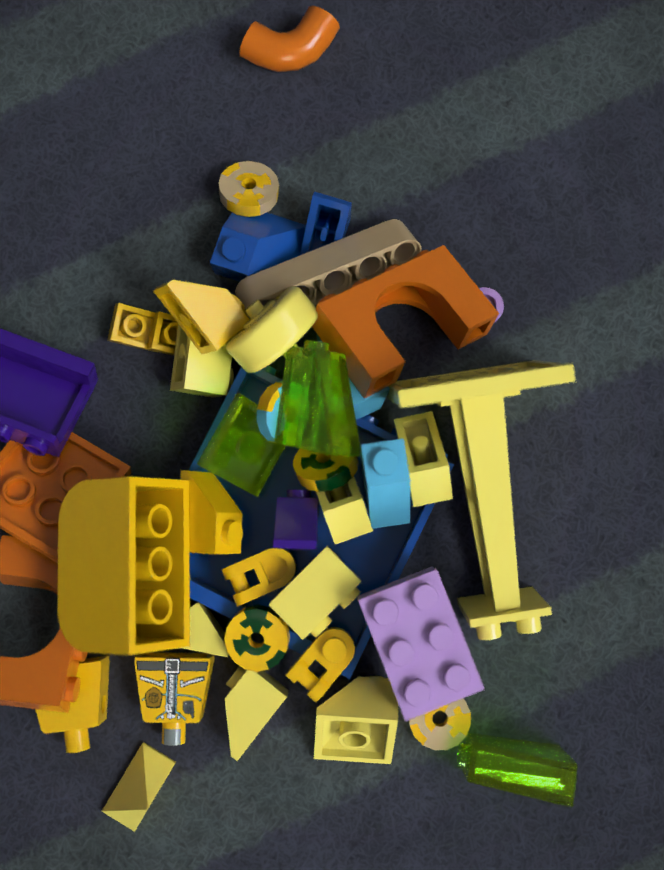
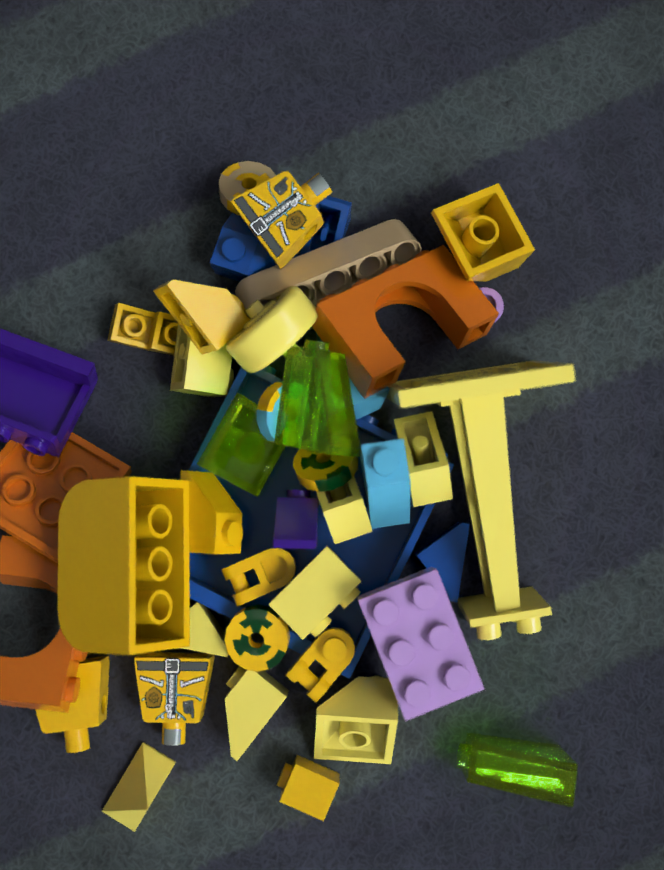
orange cylinder [239,6,340,72] -> none
piece [409,698,471,750] -> none
none -> torso [230,171,332,269]
none -> yellow brick [276,755,340,821]
none -> blue slope [414,522,470,602]
none -> yellow slope [431,183,535,282]

